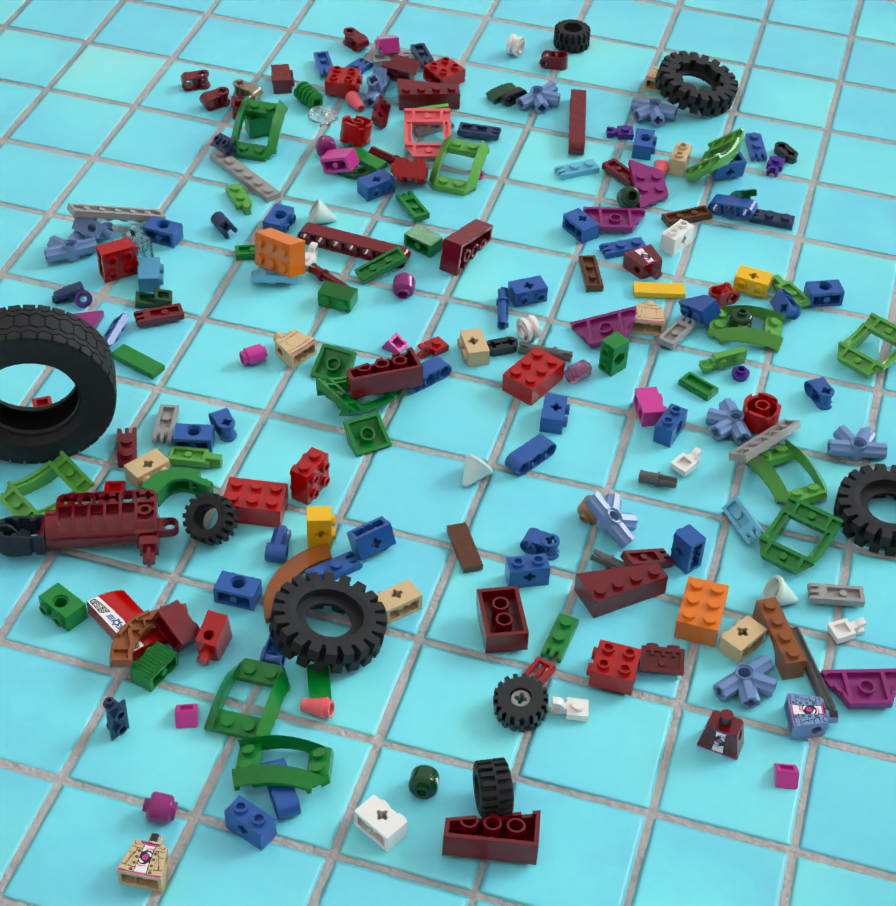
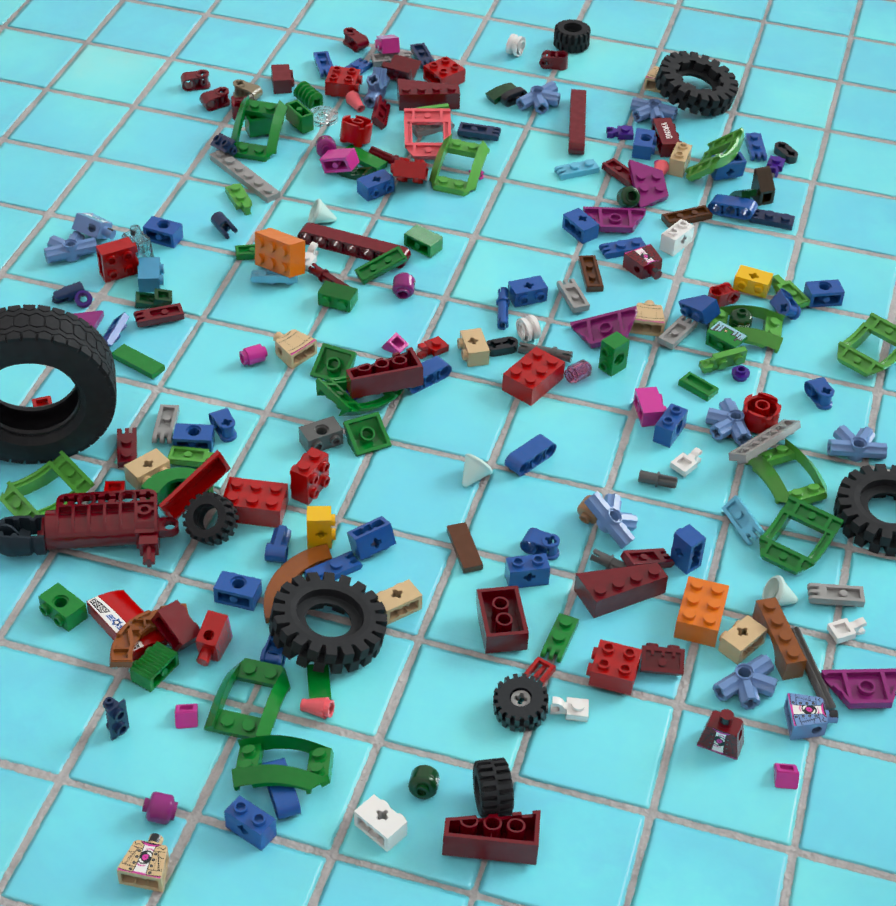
light grey plate [67,203,166,223] -> none
blue brick [262,203,296,234] -> none
green hinge [395,191,430,222] -> none
wedge [439,219,493,276] -> none
blue brick [539,393,570,435] -> none
yellow tile [633,281,686,299] -> none
none -> red slope [158,450,231,519]
none -> green brick [285,100,314,133]
none -> dark grey brick [299,416,343,452]
none -> light grey hinge [556,278,590,313]
none -> dark red brick [651,118,682,157]
none -> green panel [705,320,748,352]
none -> dark brown slope [751,166,775,206]

